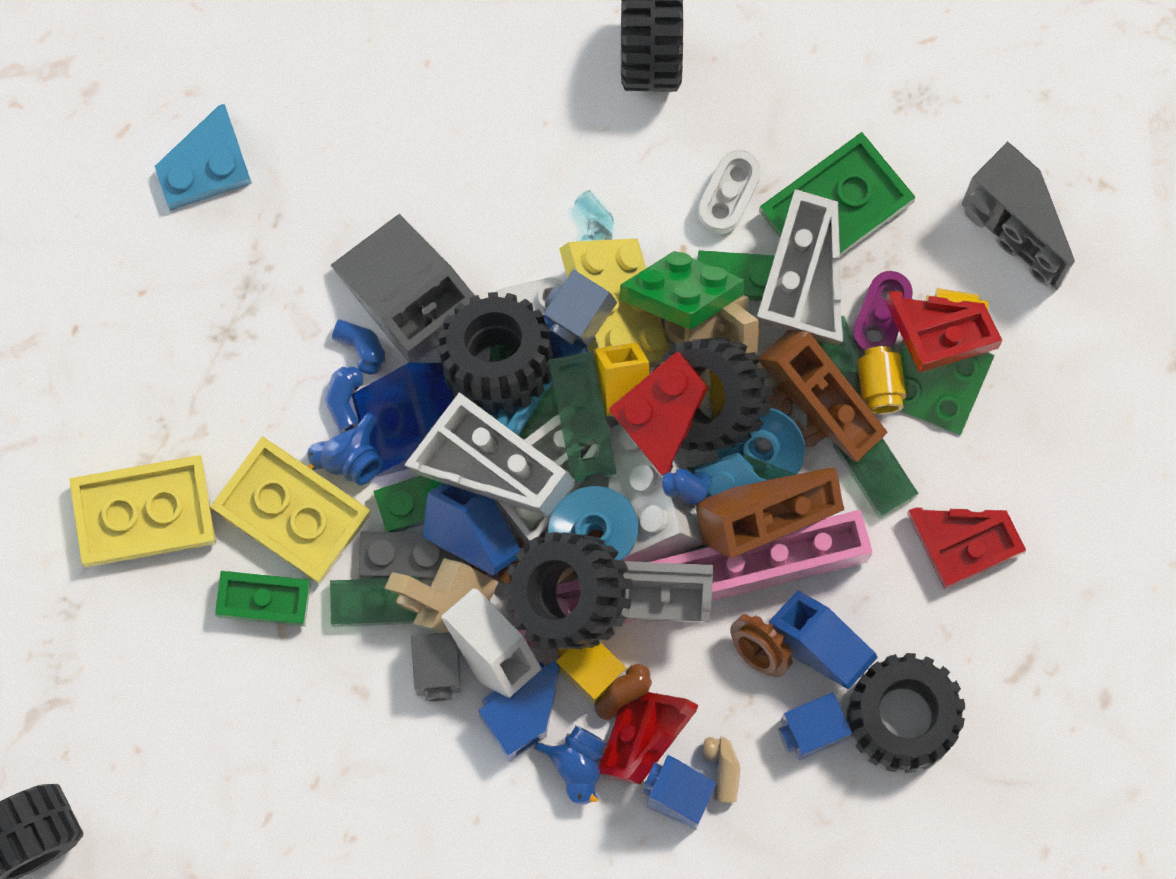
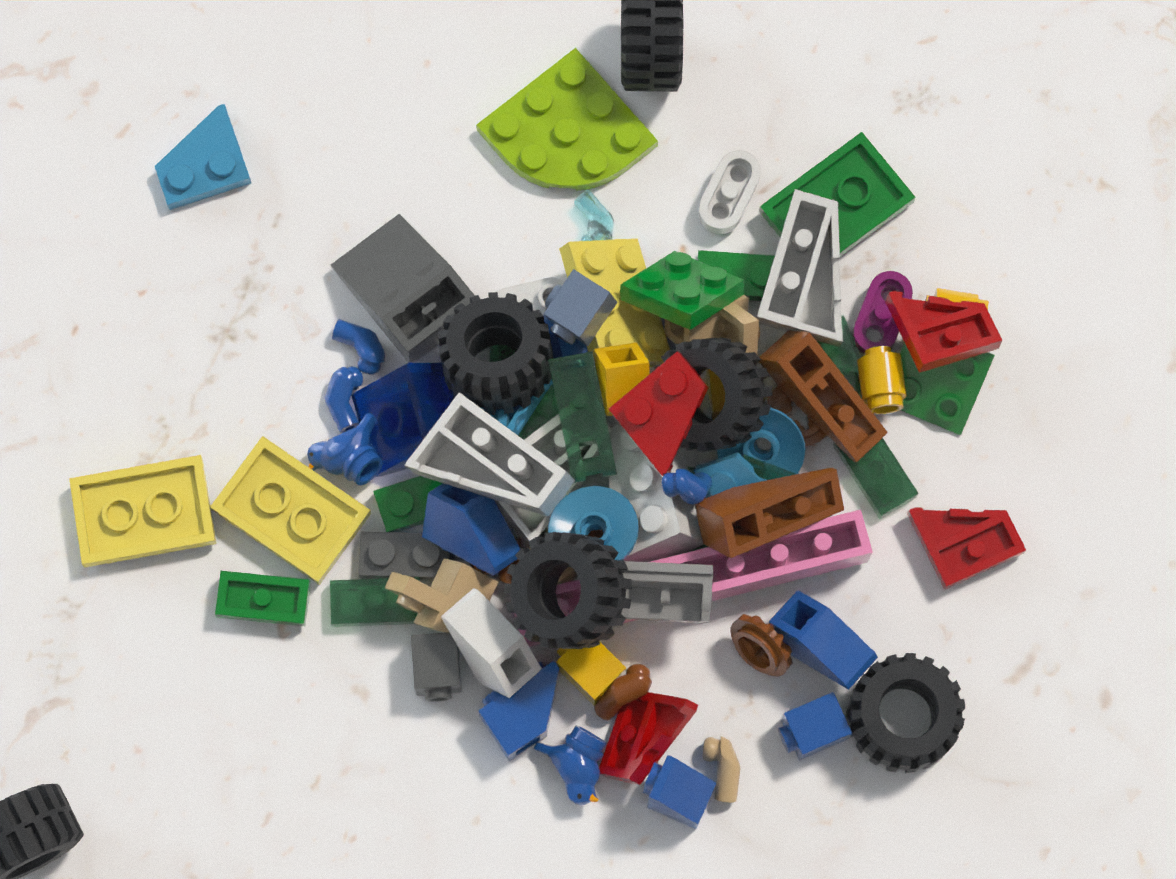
dark grey slope [961,141,1075,290] -> none
none -> lime plate [476,47,658,191]

